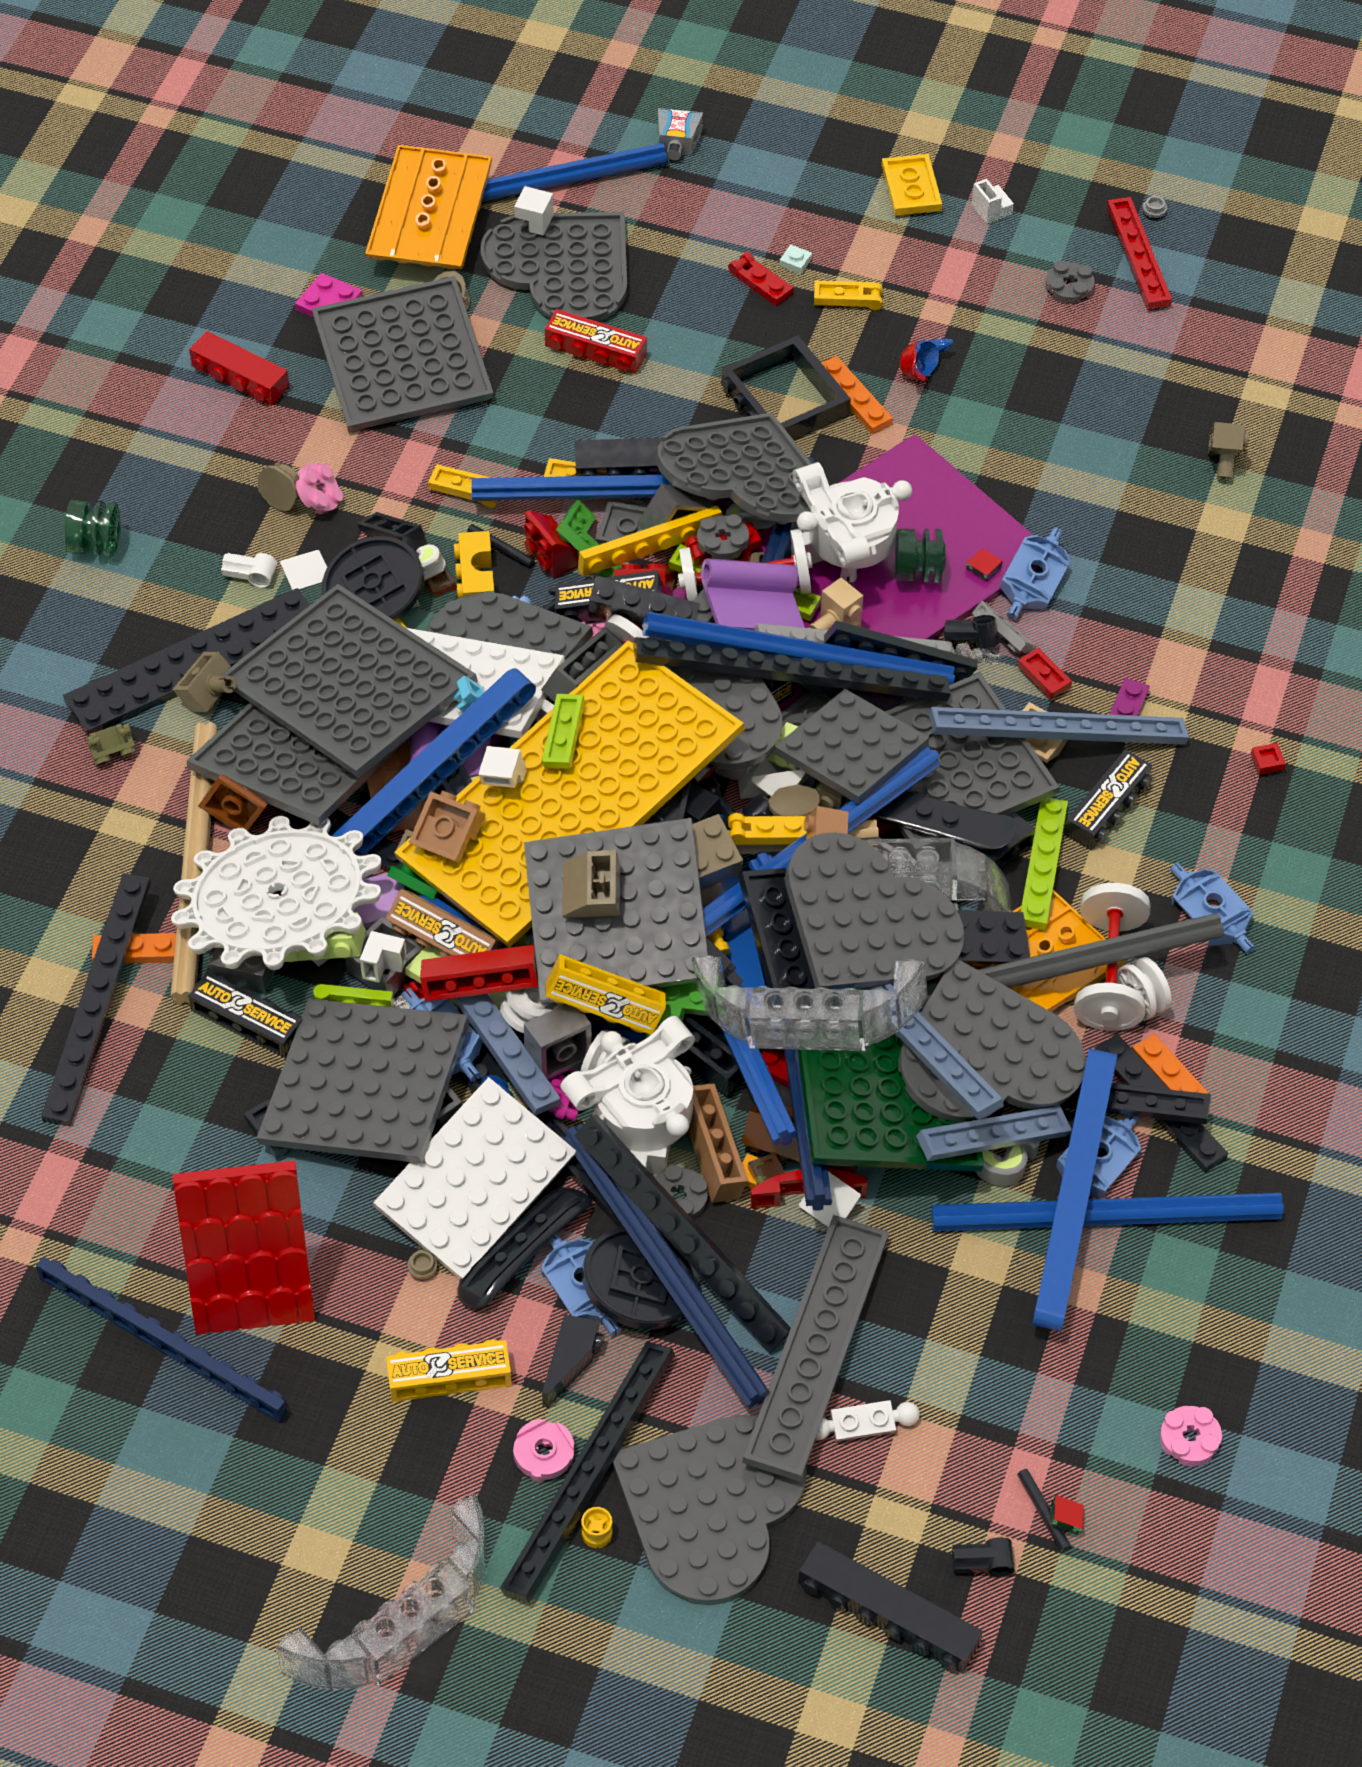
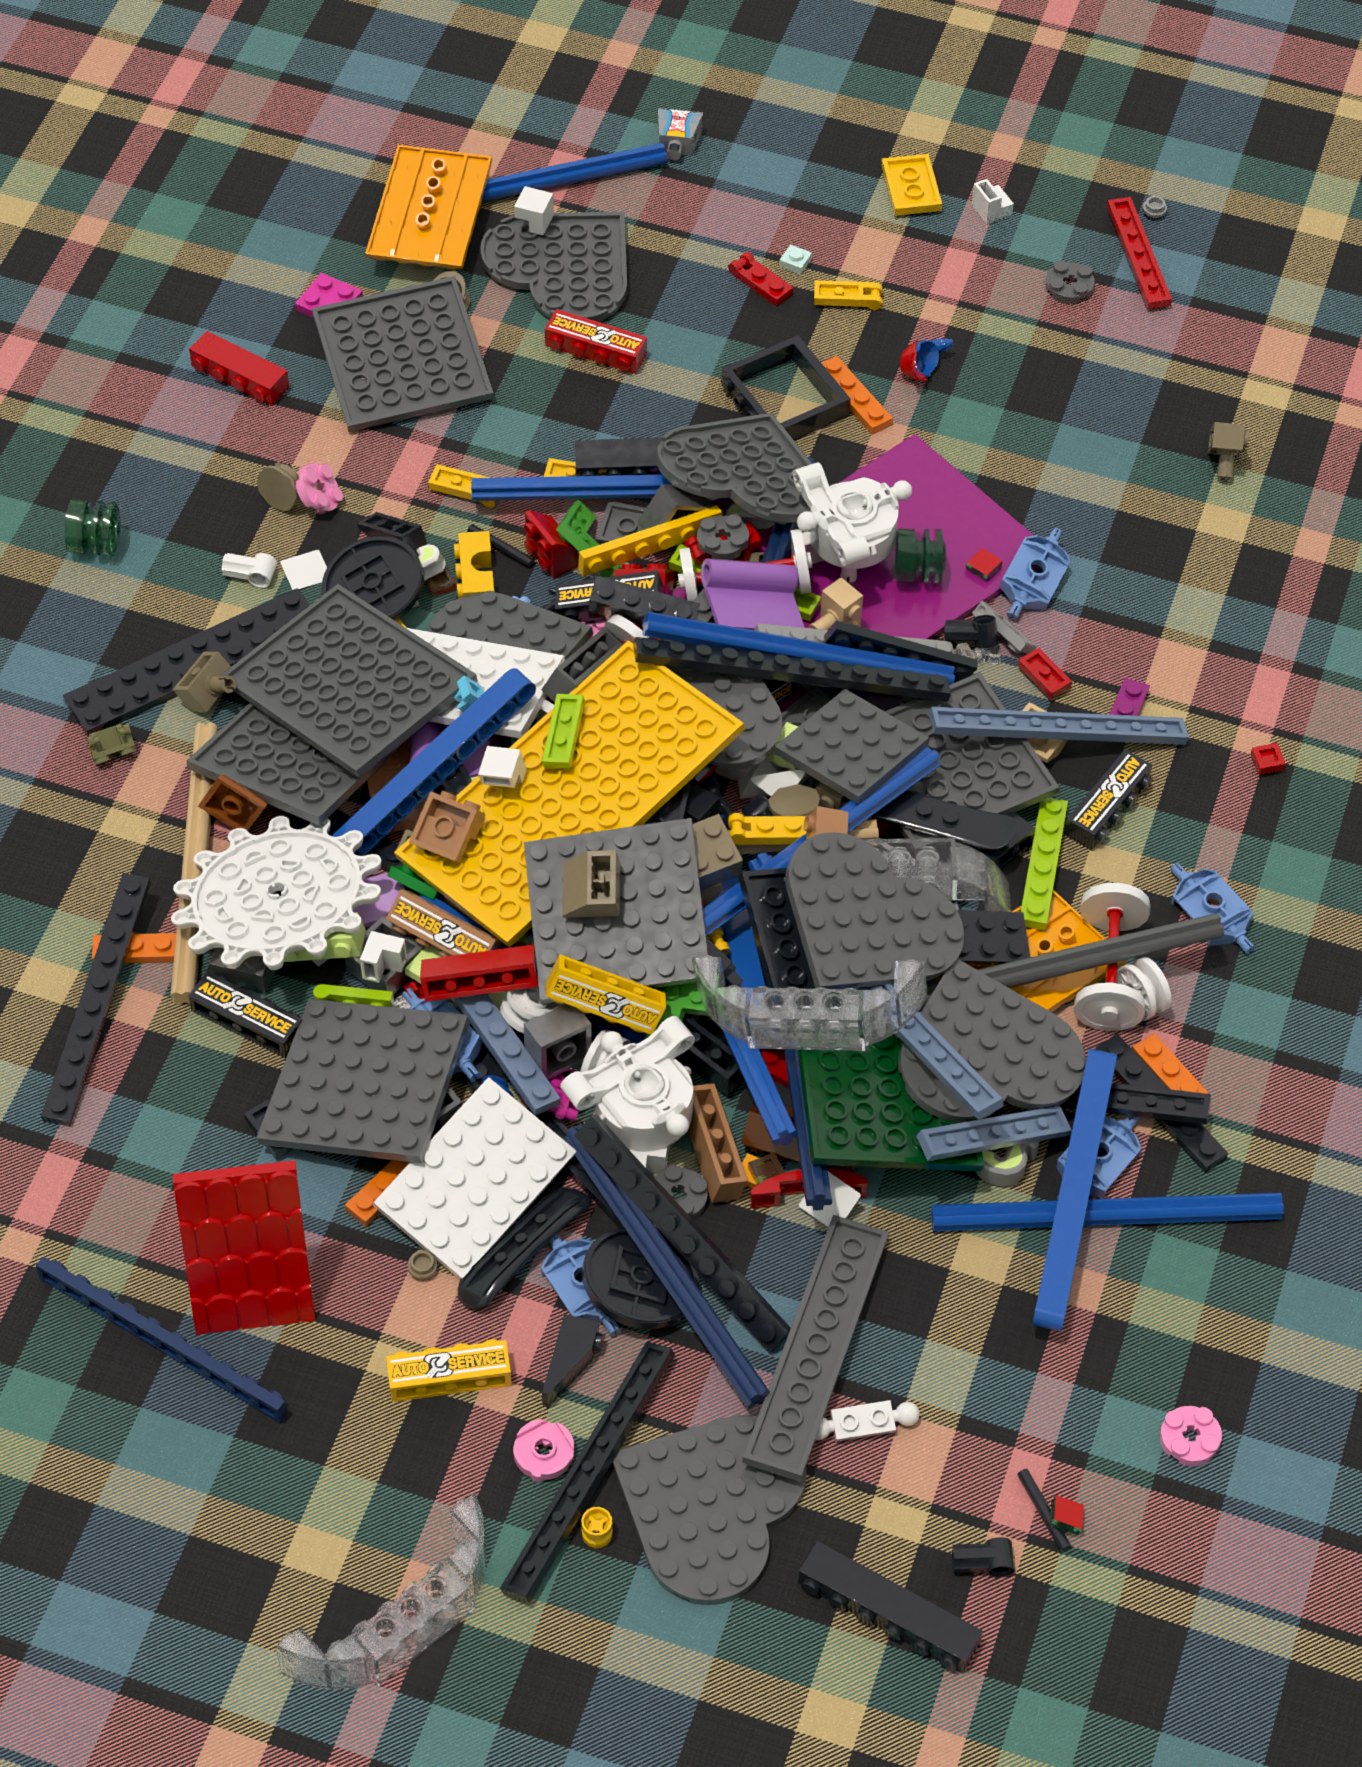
none -> orange plate [345,1160,410,1227]

